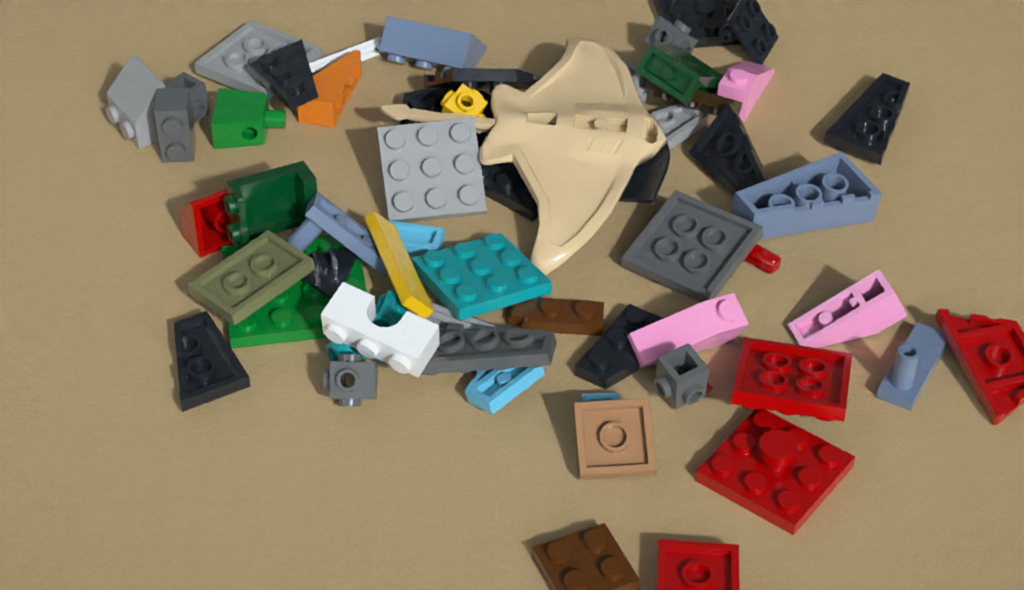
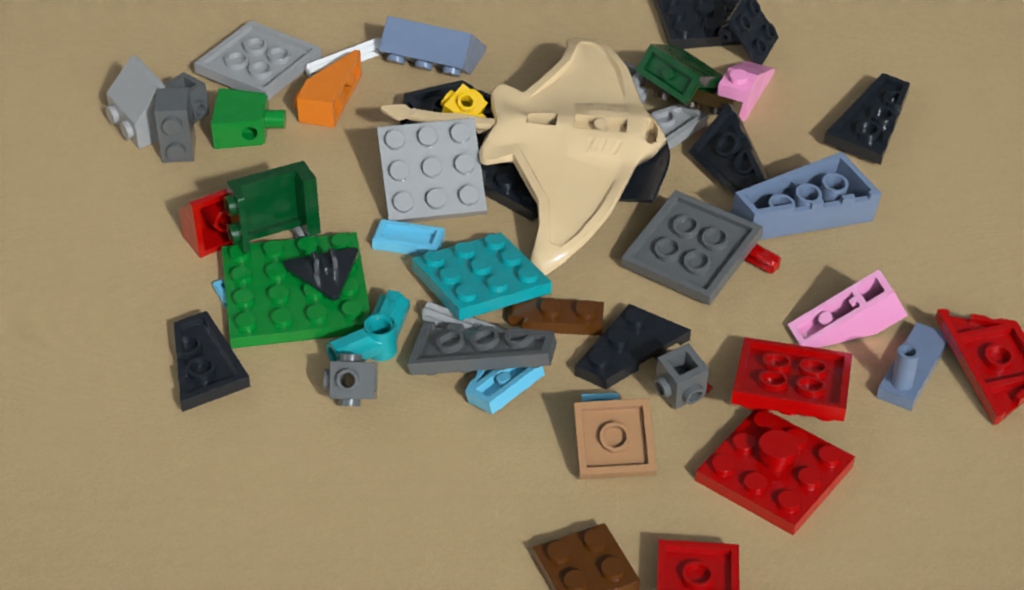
olive plate [188,230,315,326] -> none
black wing [249,39,318,110] -> none
sand blue piece [287,191,388,277] -> none
white arch [321,282,440,378] -> none
yellow tile [365,211,434,319] -> none
black wing [424,68,542,94] -> none
bright pink slope [627,293,749,368] -> none
dark grey brick [643,15,698,54] -> none

